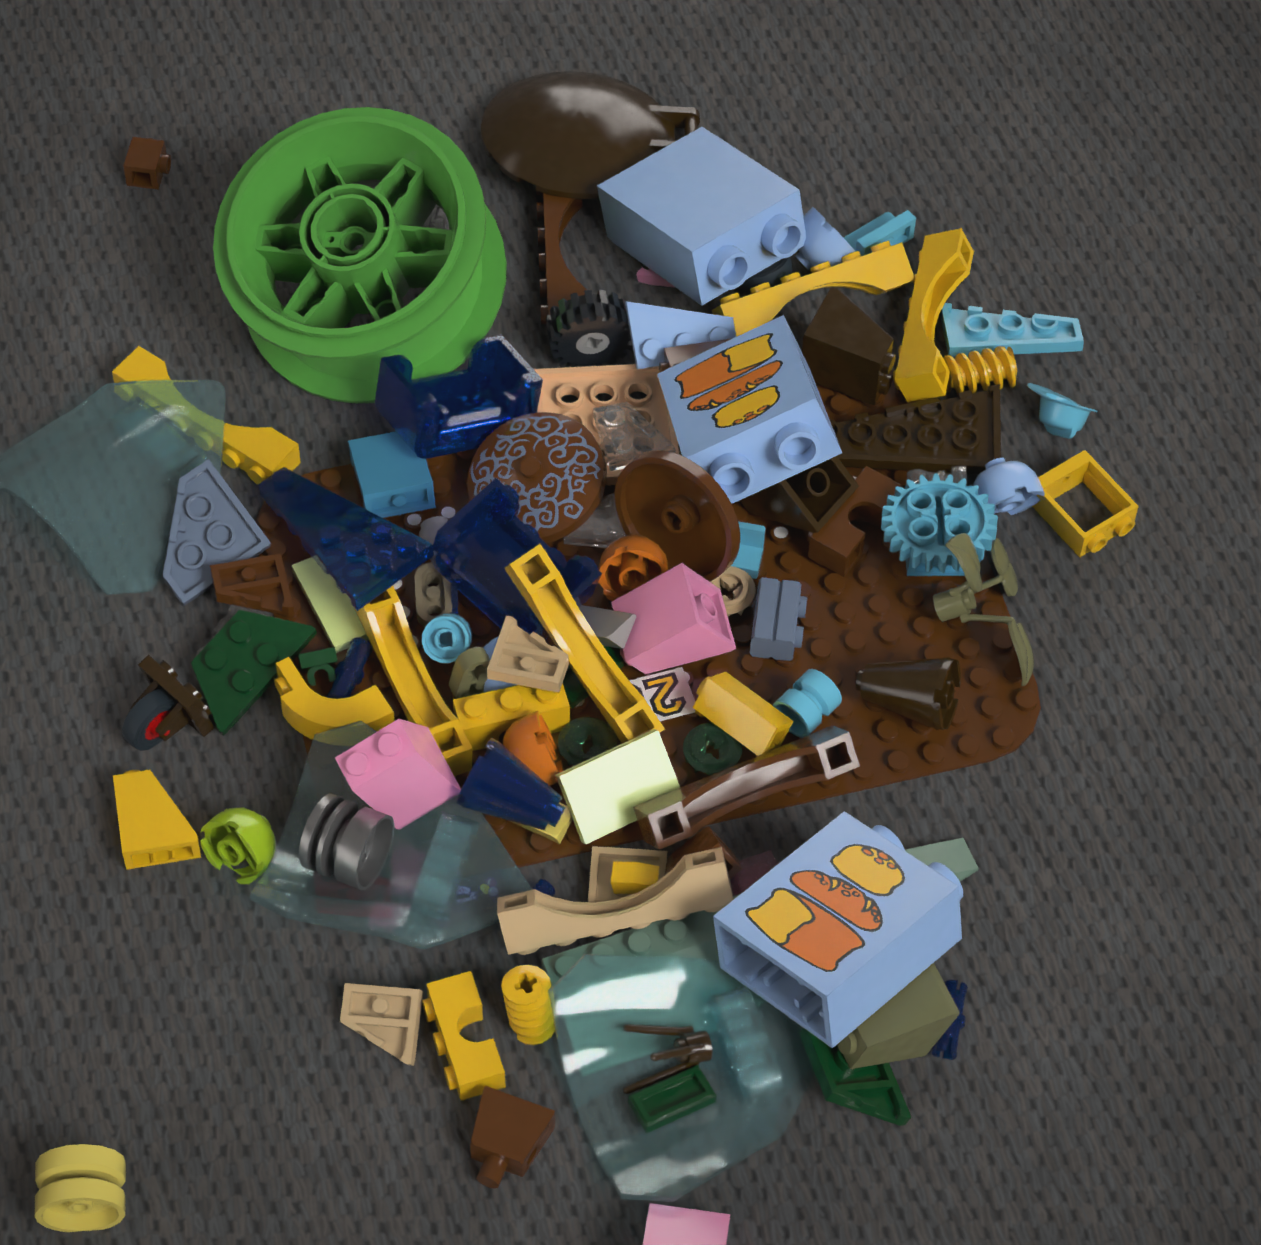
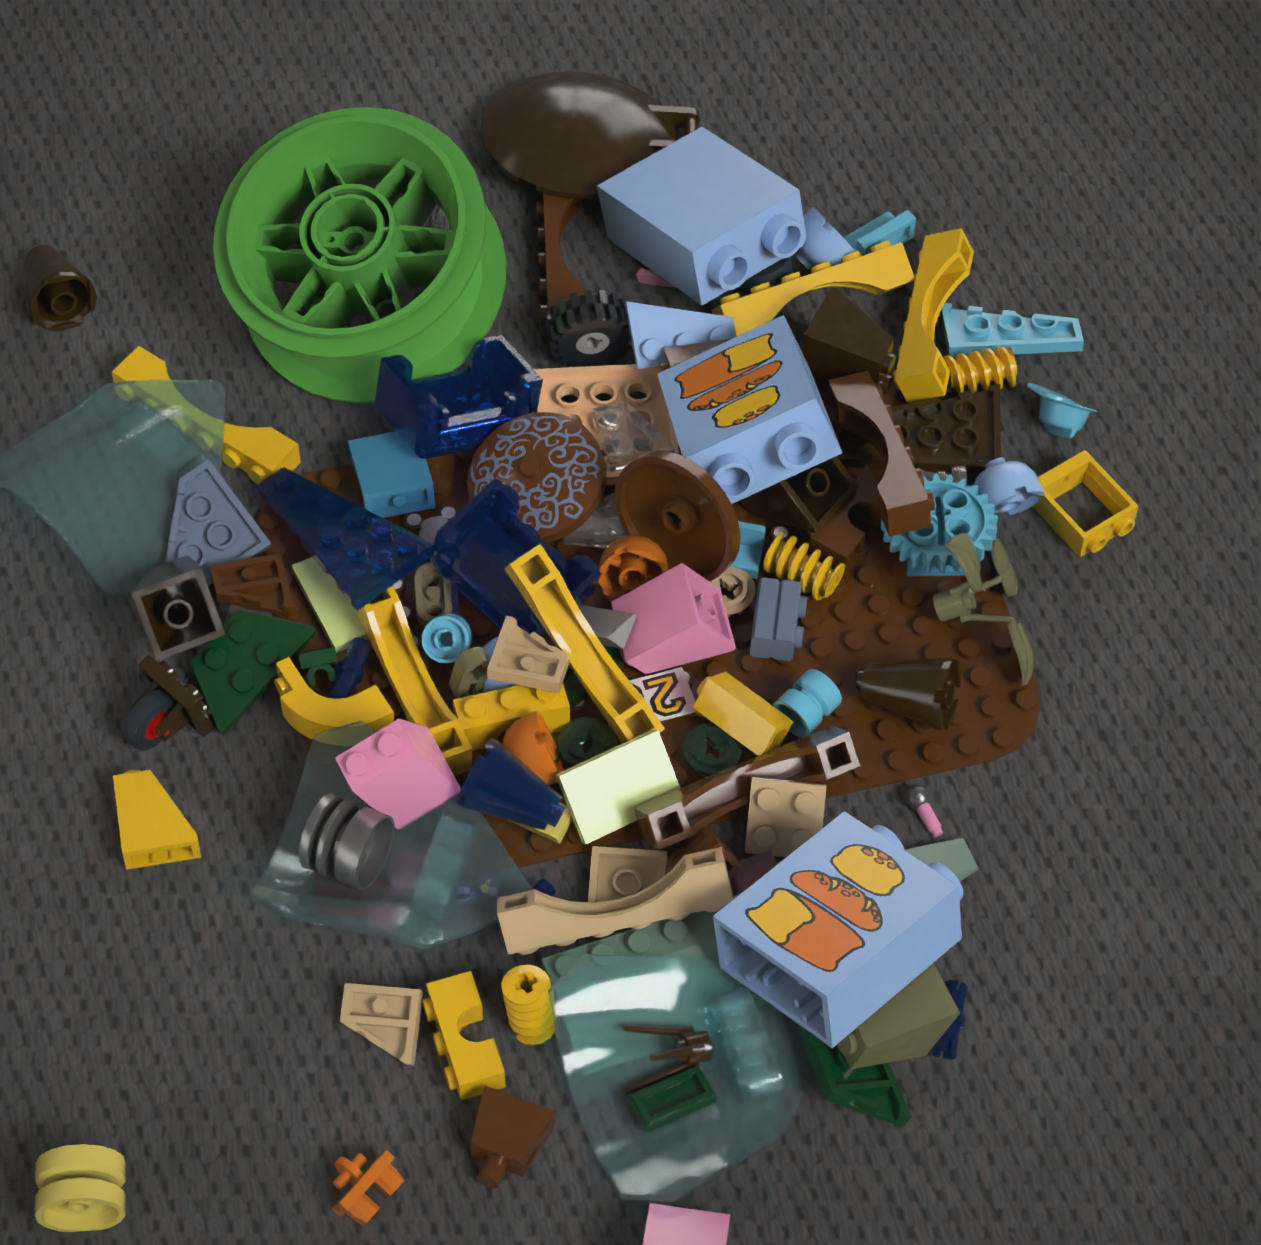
reddish brown brick [123,137,171,190] -> none
lime cylinder [200,807,276,884] -> none
yellow piece [611,861,660,894] -> none
none -> dark brown cone [26,245,97,331]
none -> dark brown slope [130,555,226,661]
none -> orange hips [331,1150,404,1226]
none -> tan plate [745,777,827,857]
none -> yellow piece [763,532,845,600]
none -> reddish brown arch [828,371,935,536]
none -> piece [905,785,943,838]

